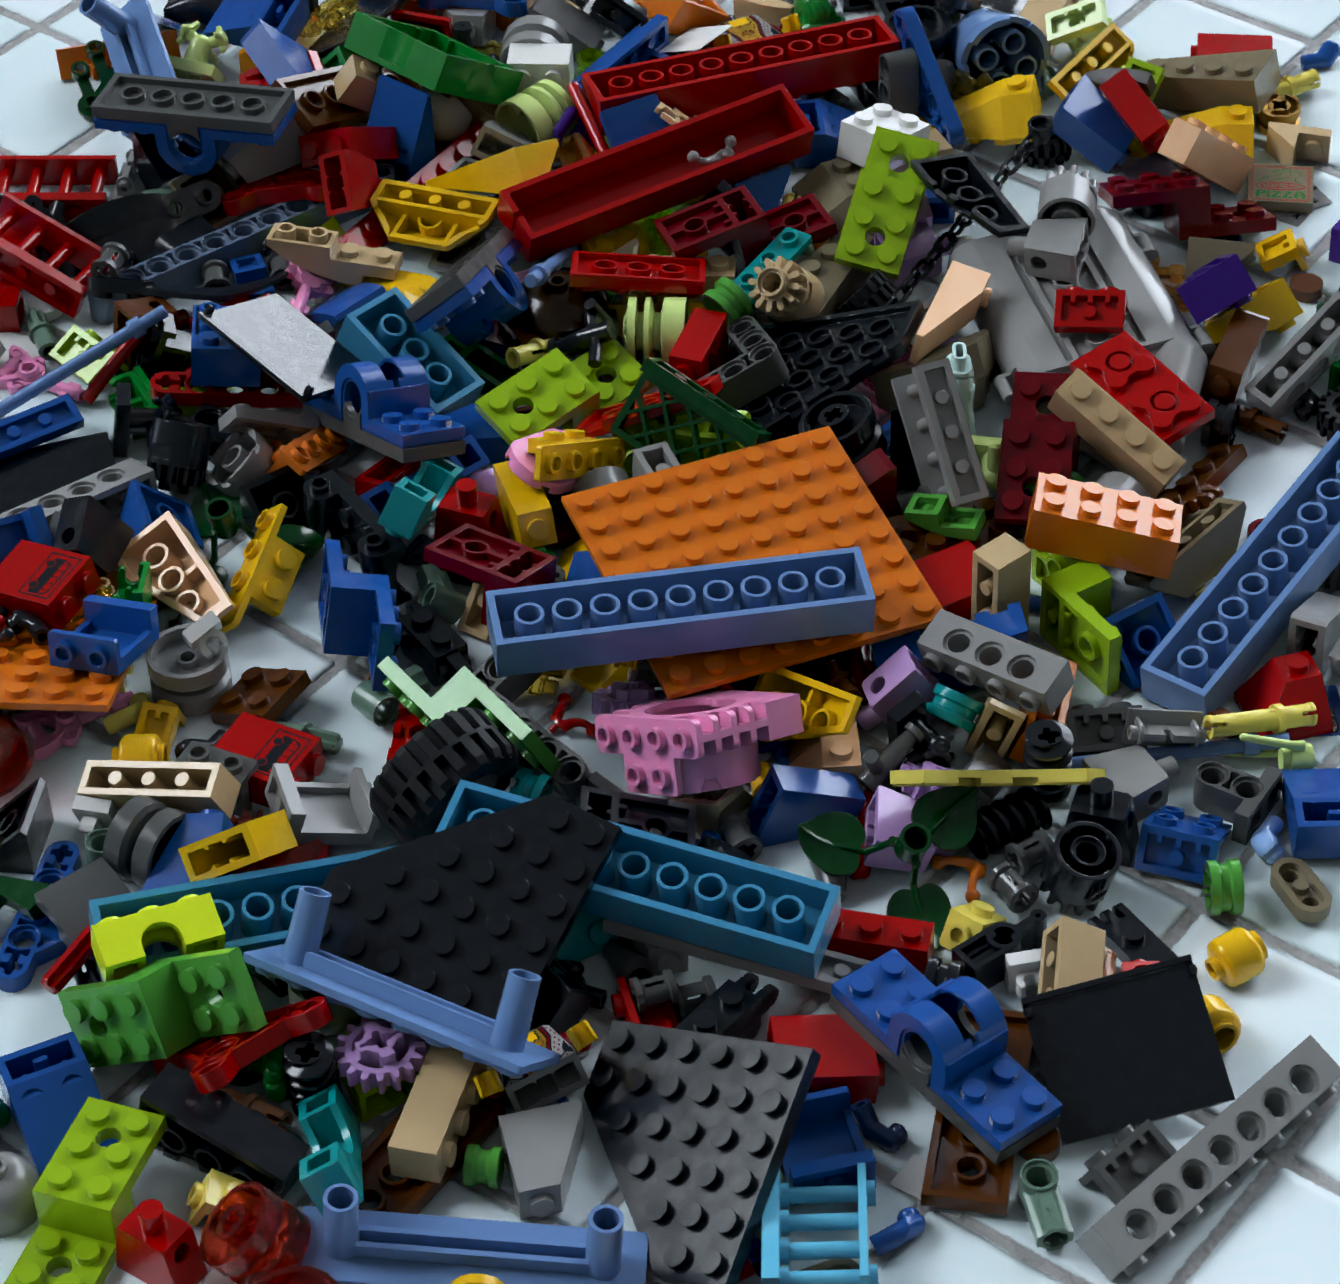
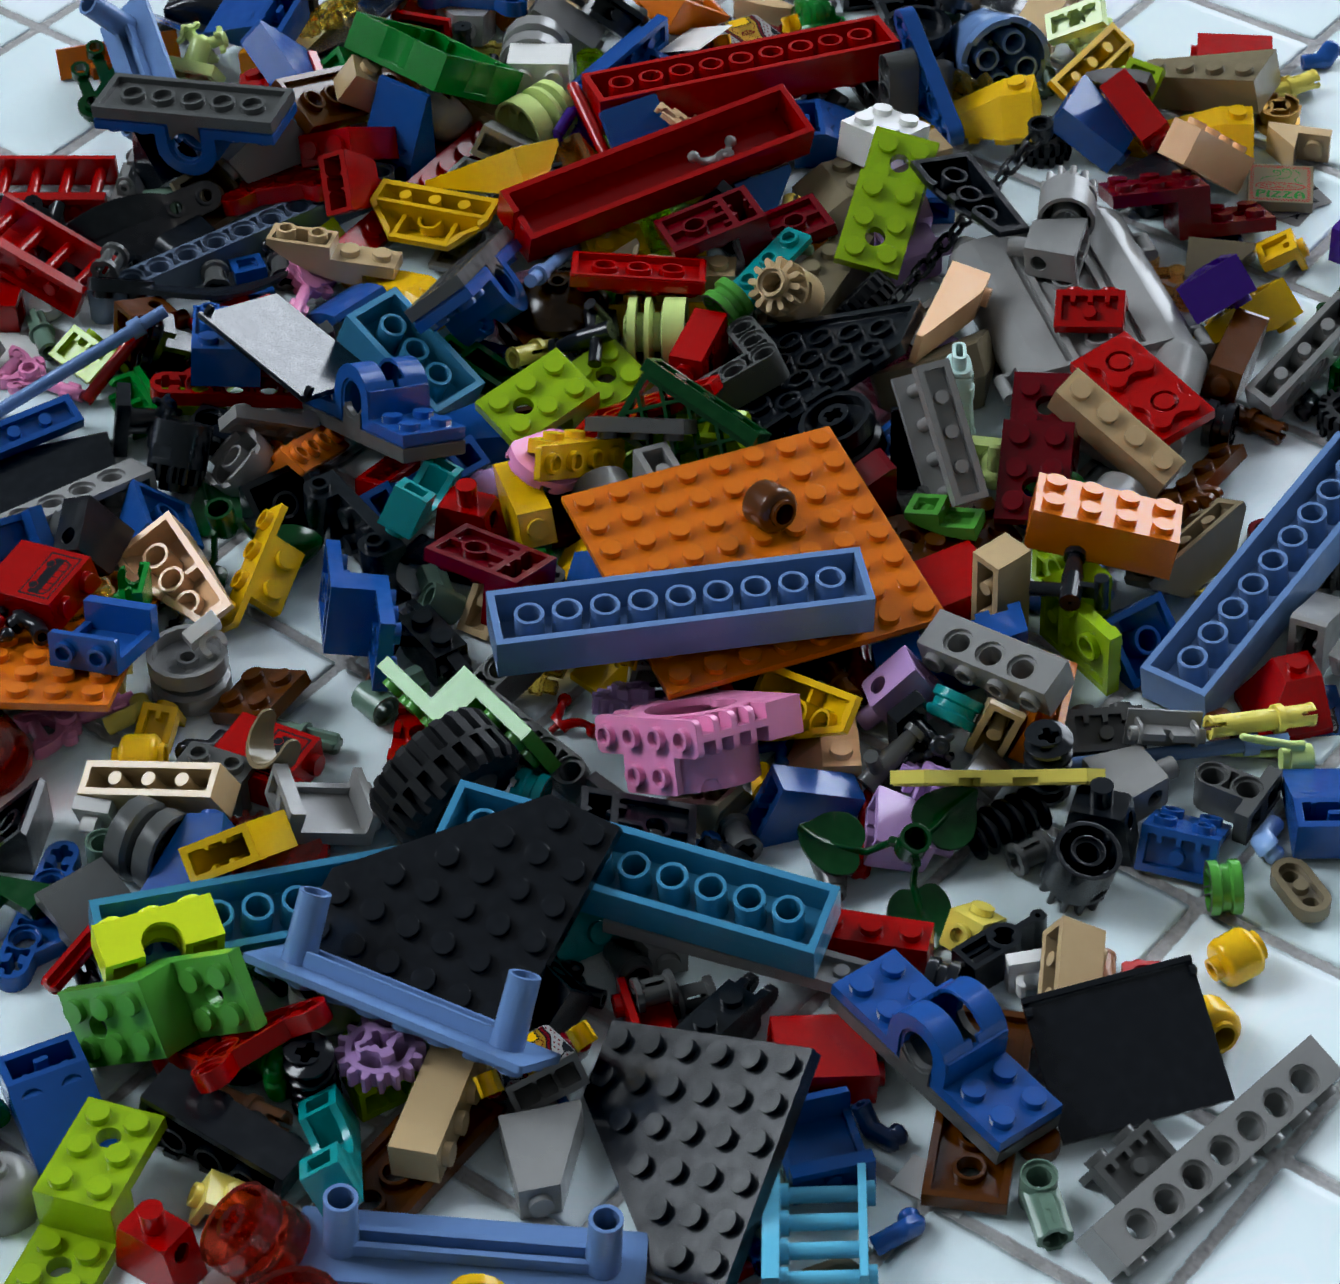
bright green wheel [463,1144,505,1189] -> none
orange piece [931,855,987,903] -> none
dark grey bush [987,861,1039,913] -> none
black hinge [1087,903,1178,963] -> none
reddish brown tile [1289,273,1323,302] -> none
none -> dark tan helmet [246,708,301,770]
none -> dark grey plate [585,416,697,441]
none -> reddish brown head [742,479,797,533]
none -> black piece [1029,545,1109,611]

